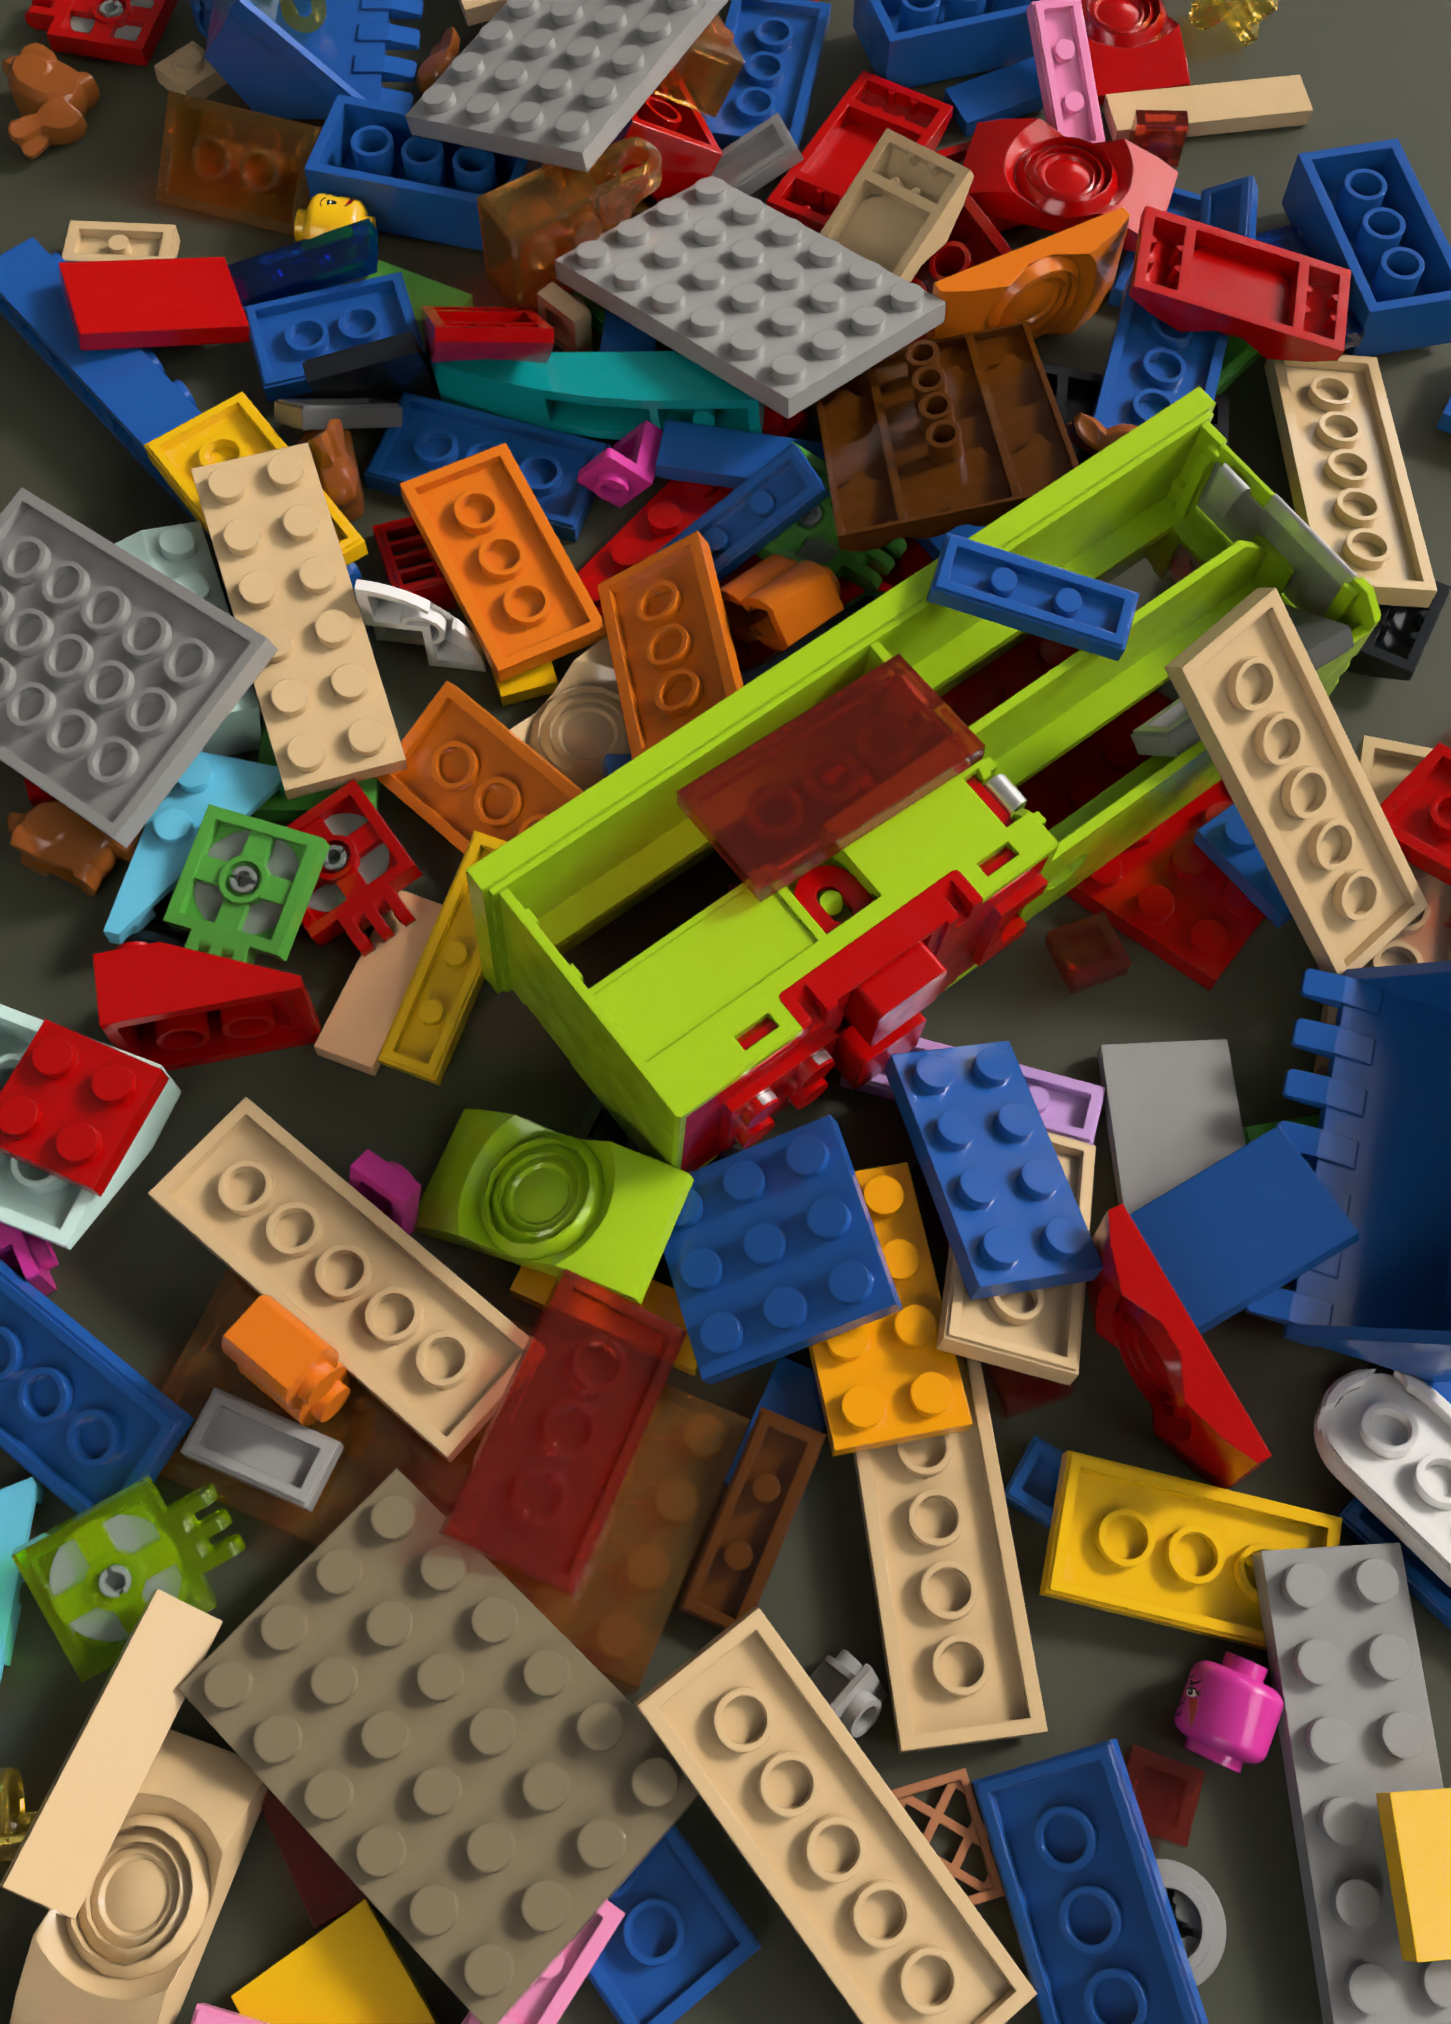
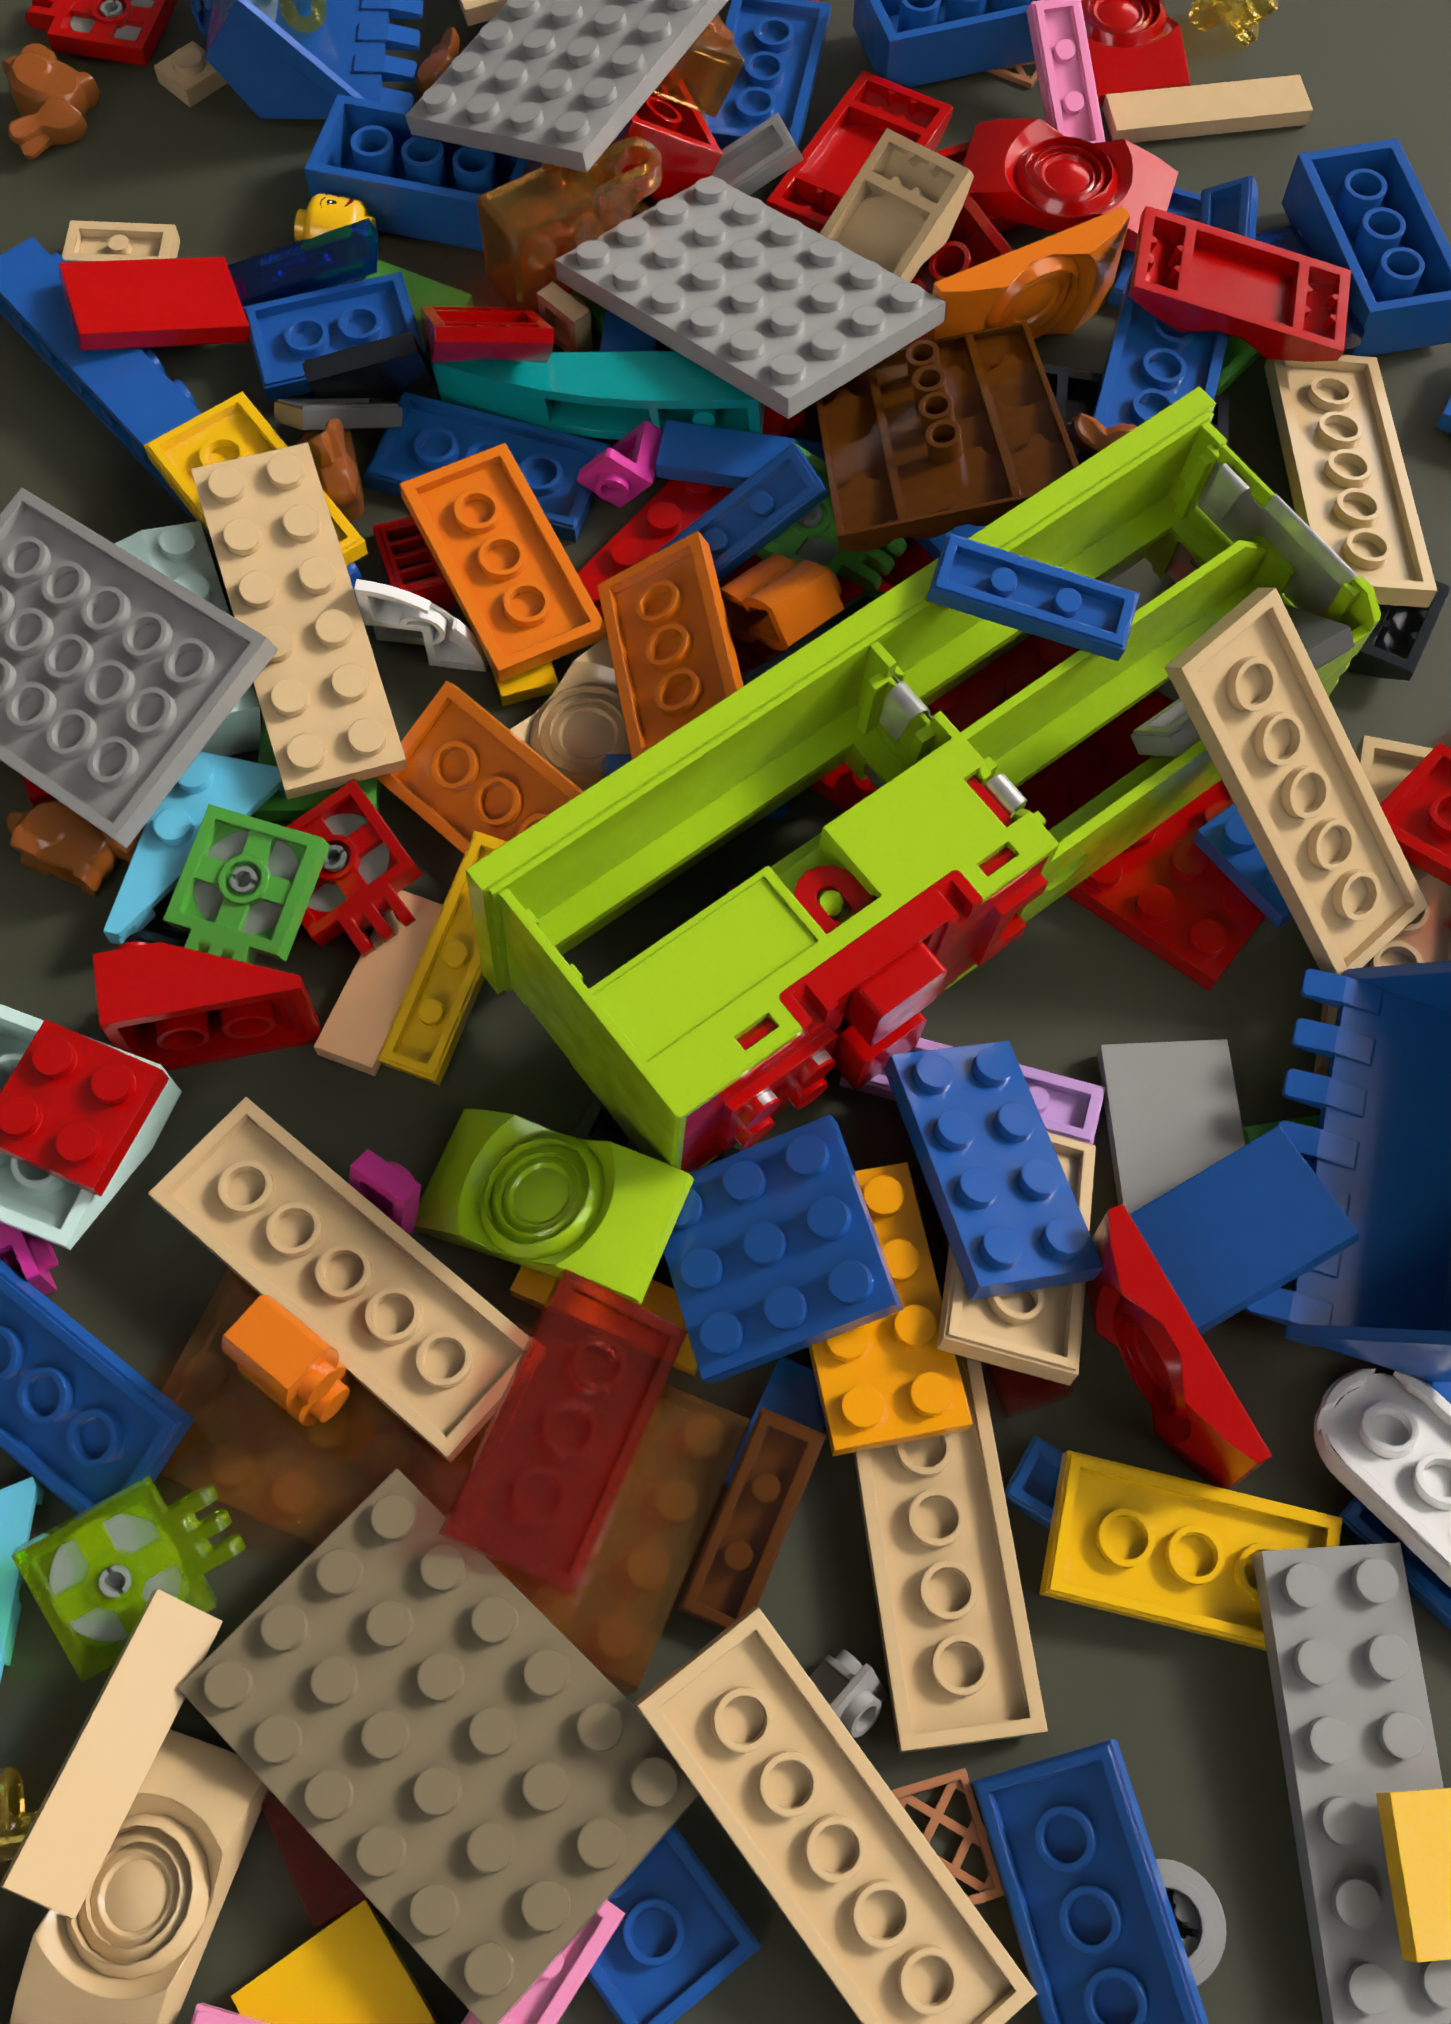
clear orange slope [156,90,323,236] -> none
light grey tile [180,1387,344,1513] -> none
clear red tile [677,654,985,902] -> none
blue tile [944,56,1043,137] -> none
clear red plate [1044,911,1132,994] -> none
clear red plate [1124,1744,1206,1848] -> none
clear red plate [1128,110,1189,167] -> none
dark pink head [1174,1651,1284,1773] -> none

